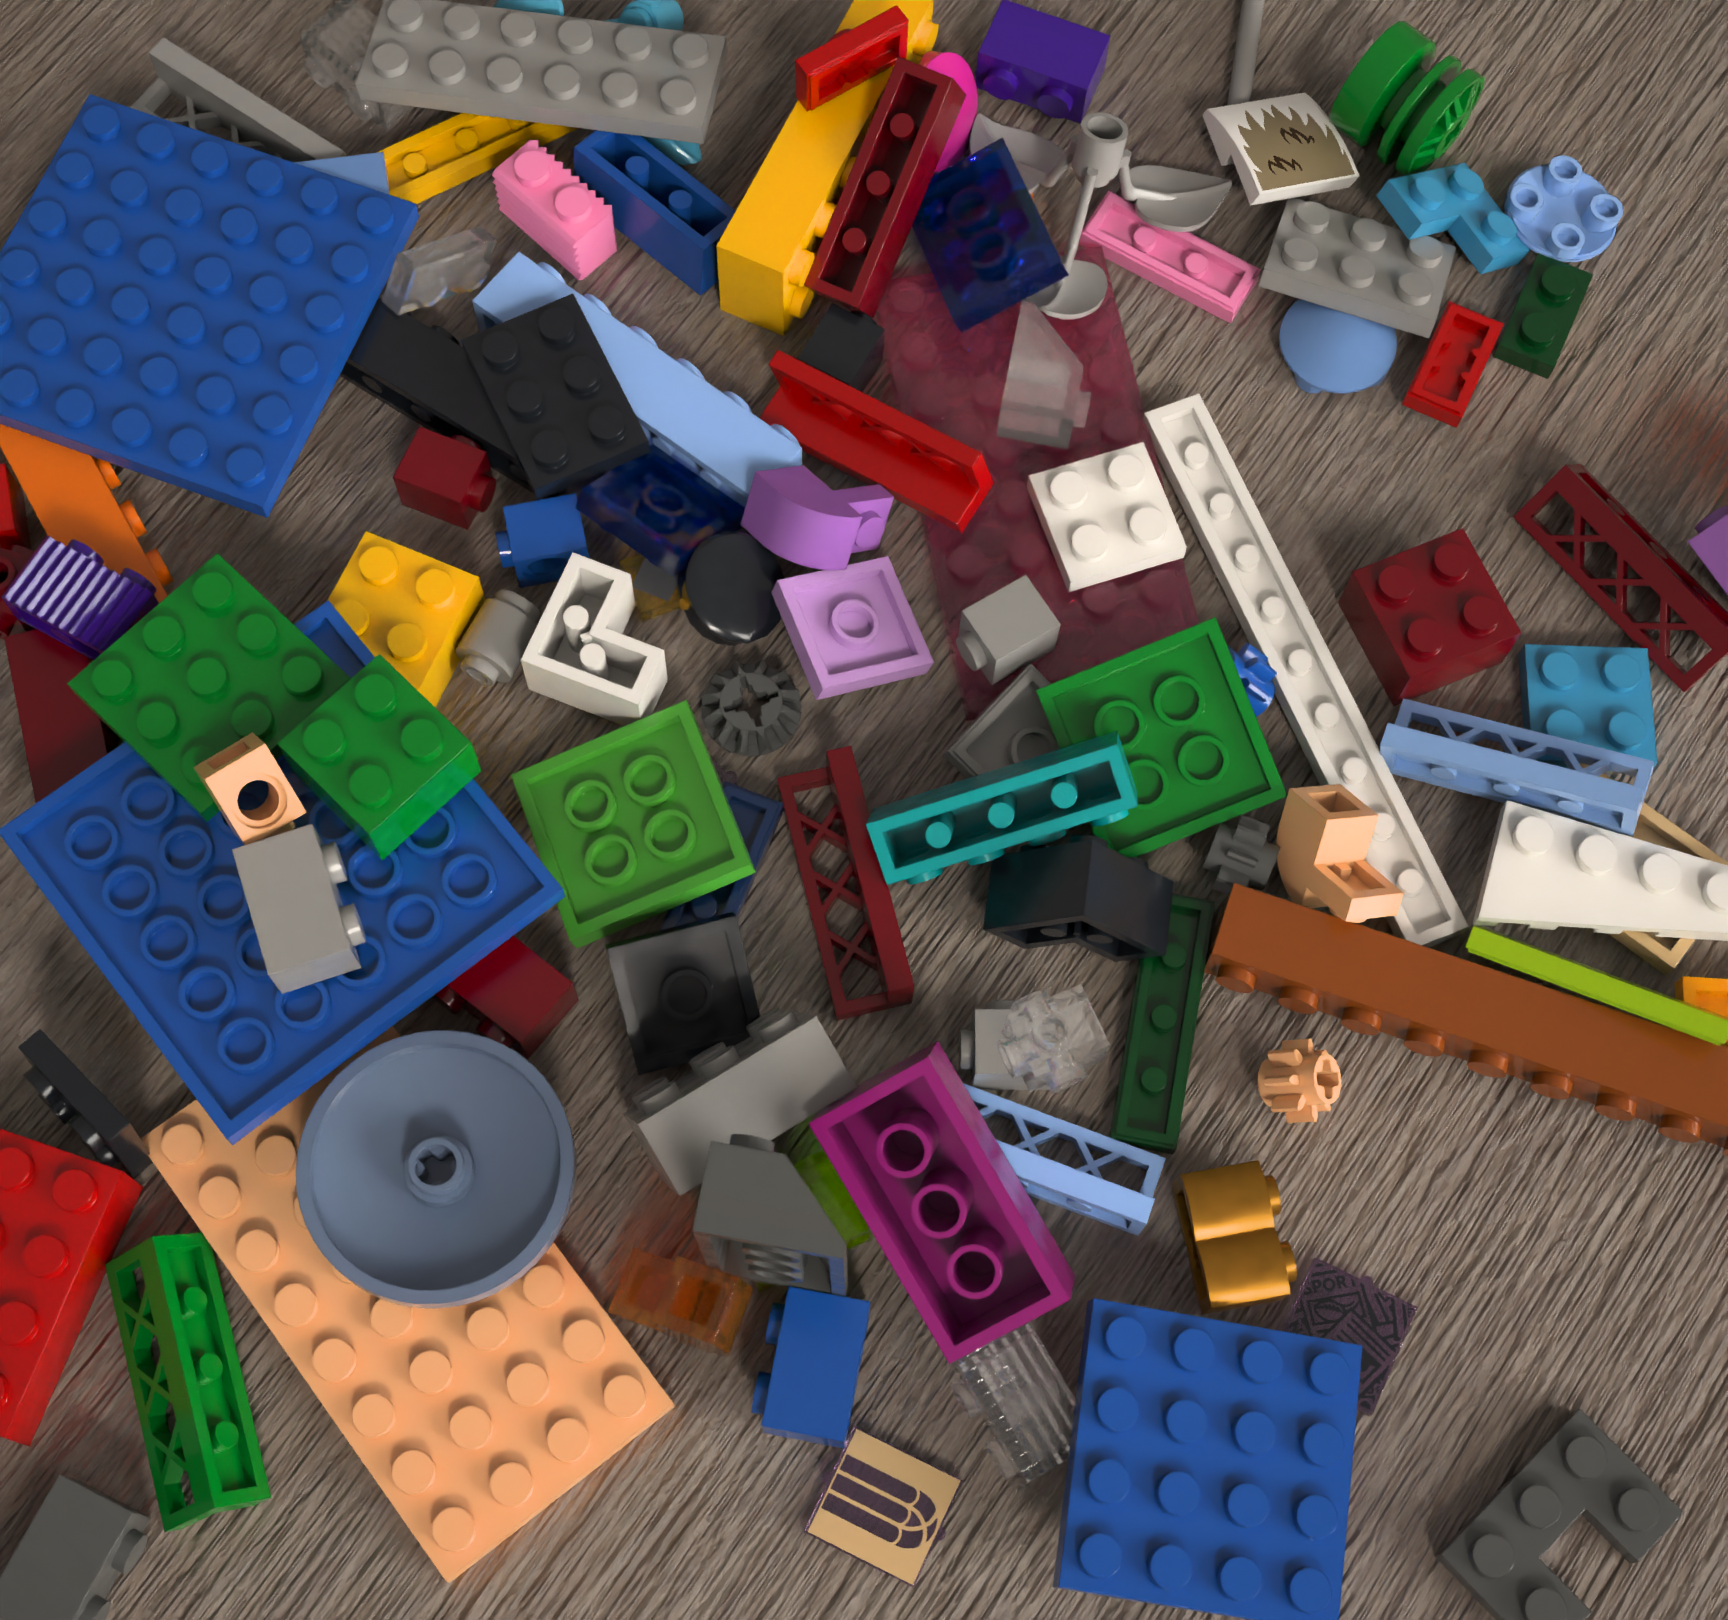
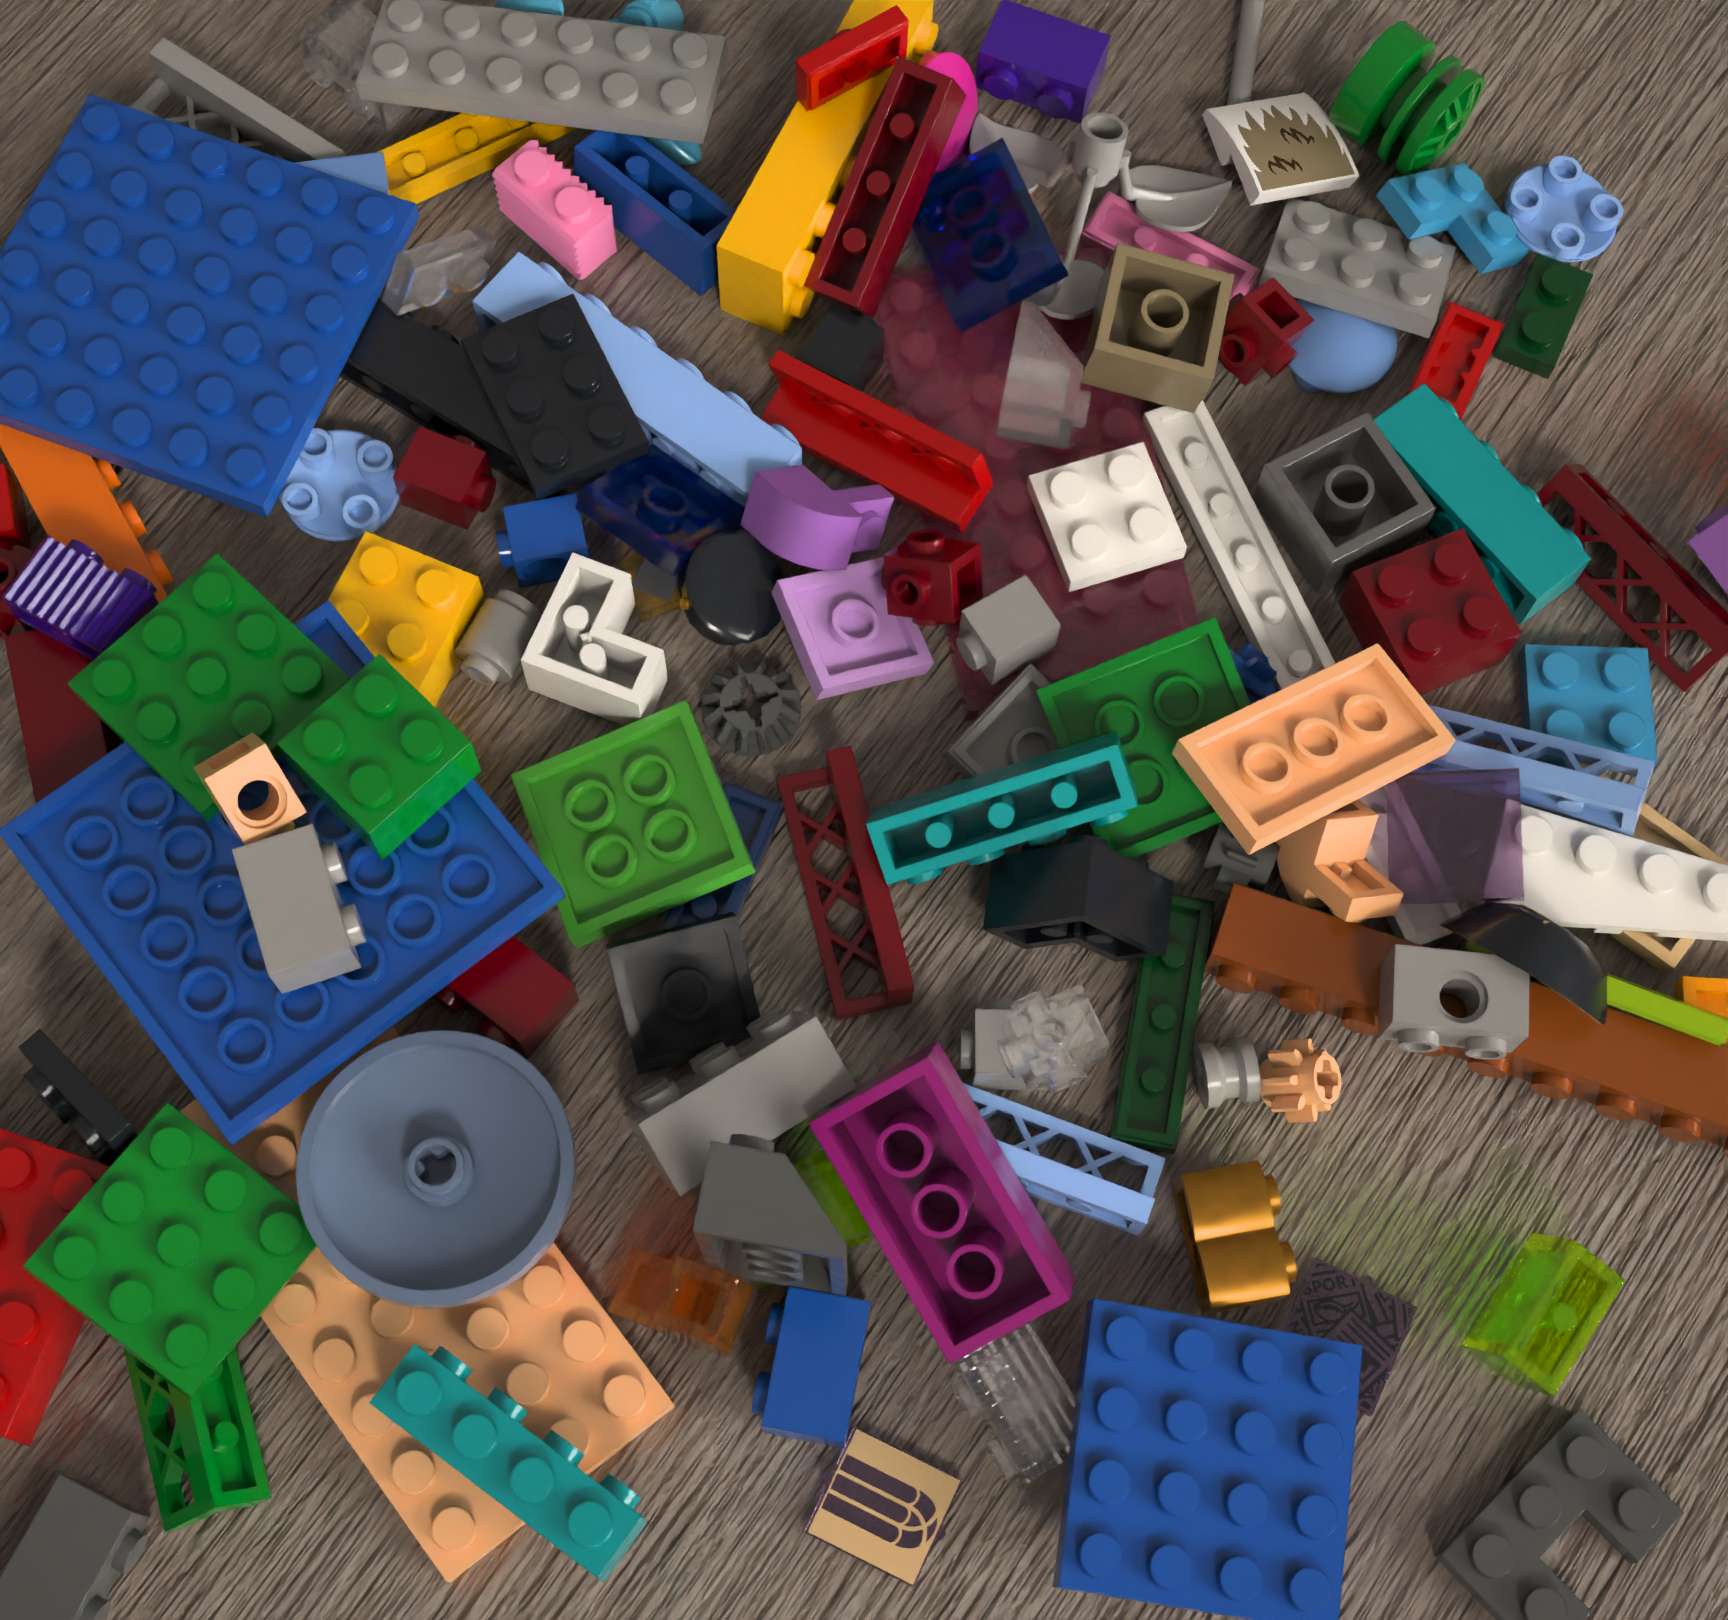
none -> green plate [23,1102,318,1400]
none -> light blue dish [279,428,400,542]
none -> teal brick [369,1344,647,1582]
none -> dark red brick [881,530,983,626]
none -> dark tan brick [1078,242,1235,413]
none -> light nougat plate [1172,643,1456,855]
none -> light grey wheel [1193,1036,1261,1109]
none -> dark red brick [1218,277,1315,386]
none -> flat silver brick [1252,412,1436,595]
none -> teal brick [1374,383,1591,625]
none -> light grey brick [1378,944,1530,1060]
none -> clear purple tile [1386,768,1525,904]
none -> black piece [1439,902,1607,1025]
none -> clear neon green brick [1462,1233,1626,1396]

